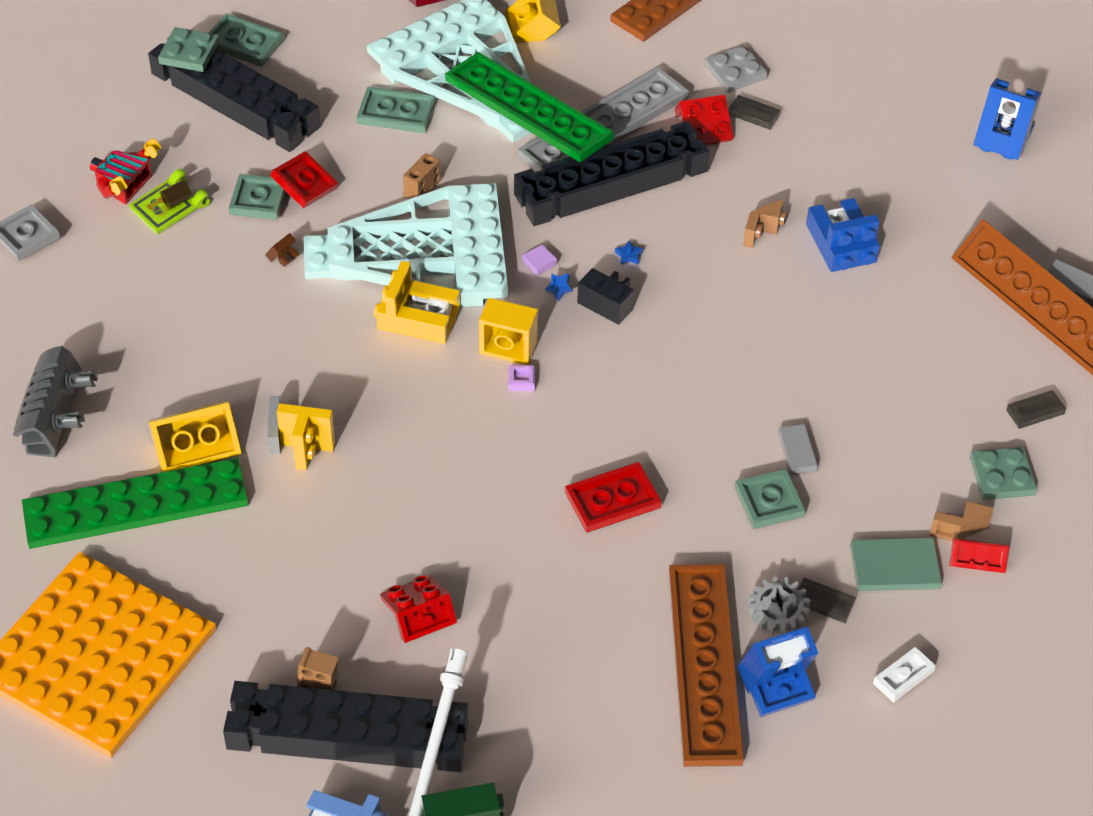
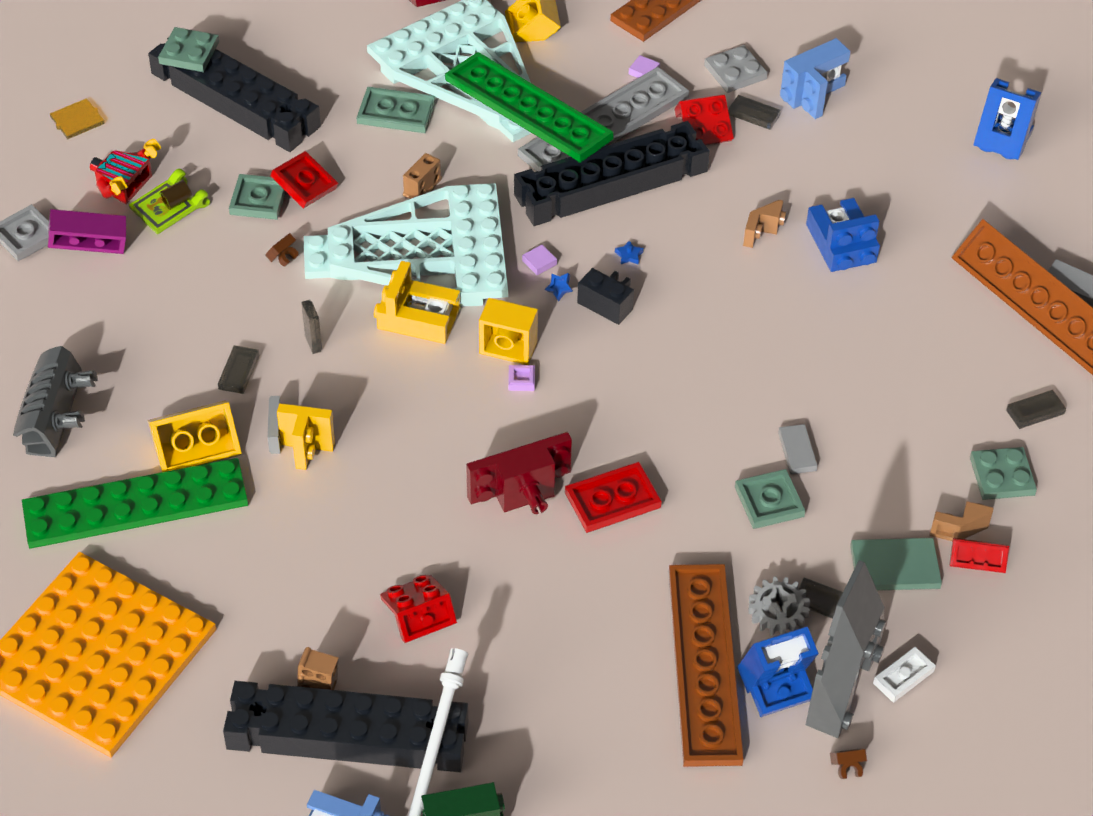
sand green tile [209,13,285,67] -> none
none -> magenta brick [48,209,126,254]
none -> clear yellow piece [50,98,105,139]
none -> clear smoke tile [218,345,259,394]
none -> clear smoke tile [301,300,322,354]
none -> dark red brick [466,432,572,515]
none -> lavender tile [629,55,660,78]
none -> medium blue brick [780,38,851,119]
none -> dark grey wedge [805,560,886,738]
none -> reddish brown tile [830,749,867,779]

